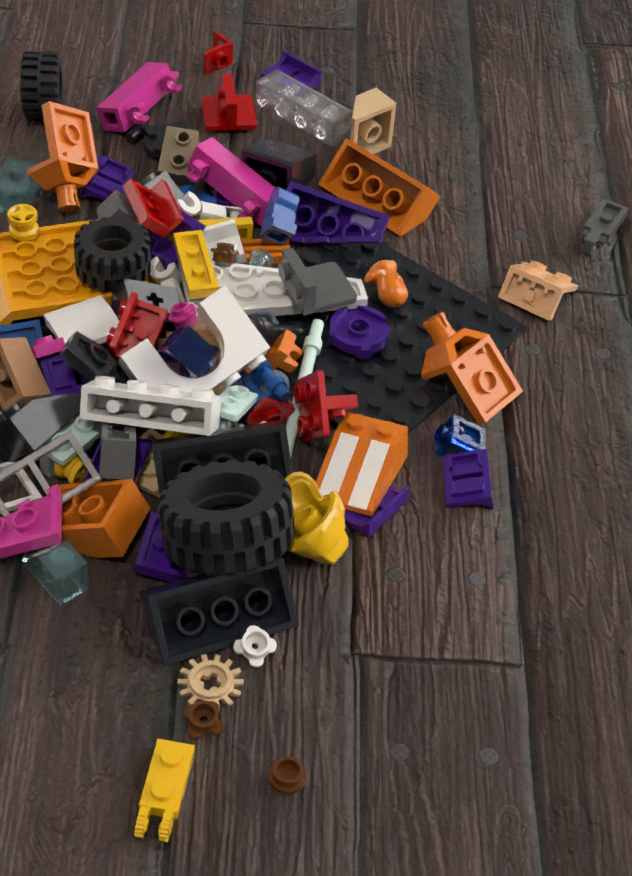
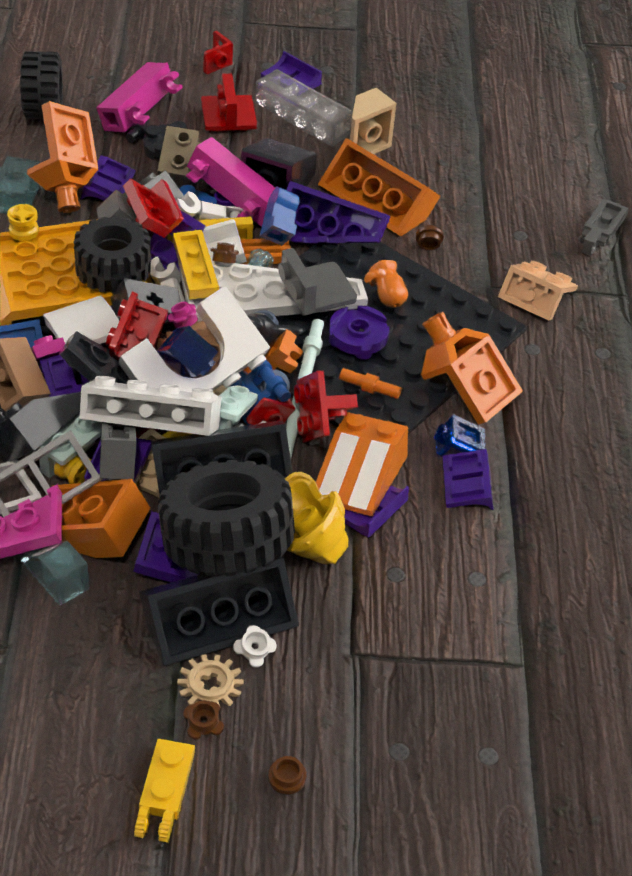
none -> orange bar [339,368,402,399]
none -> reddish brown plate [416,225,444,250]

